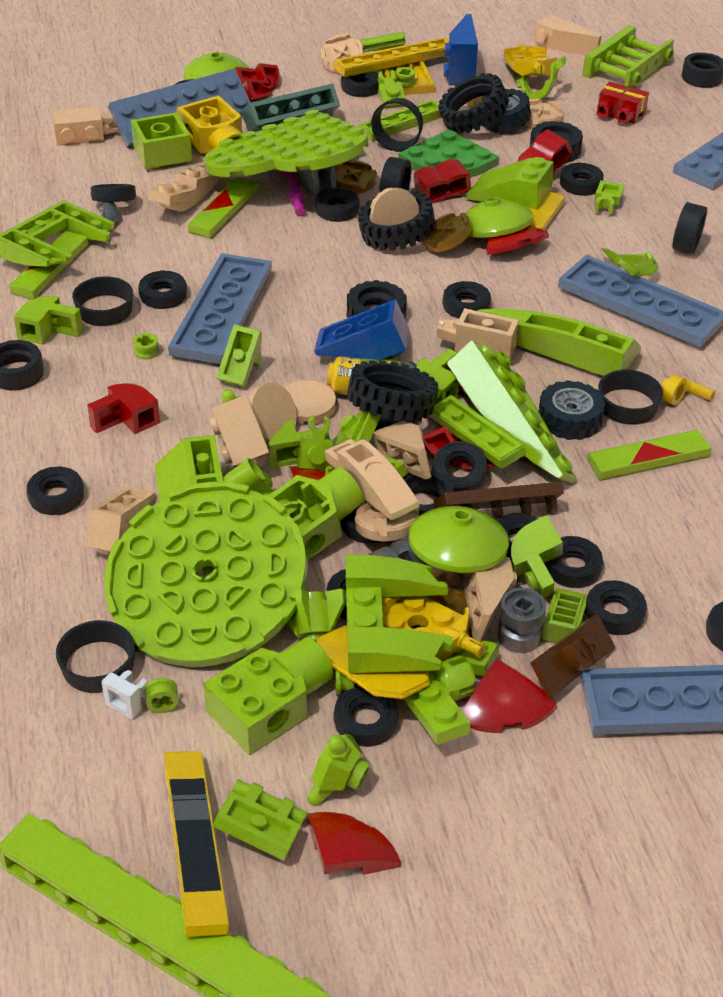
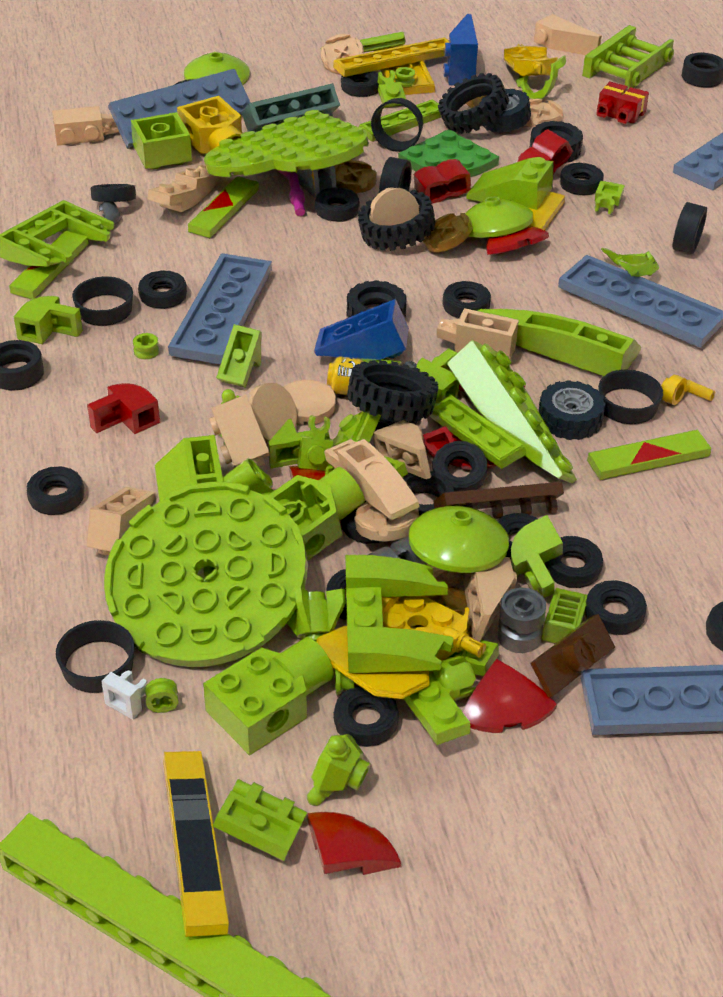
red brick [235,63,280,100] -> none

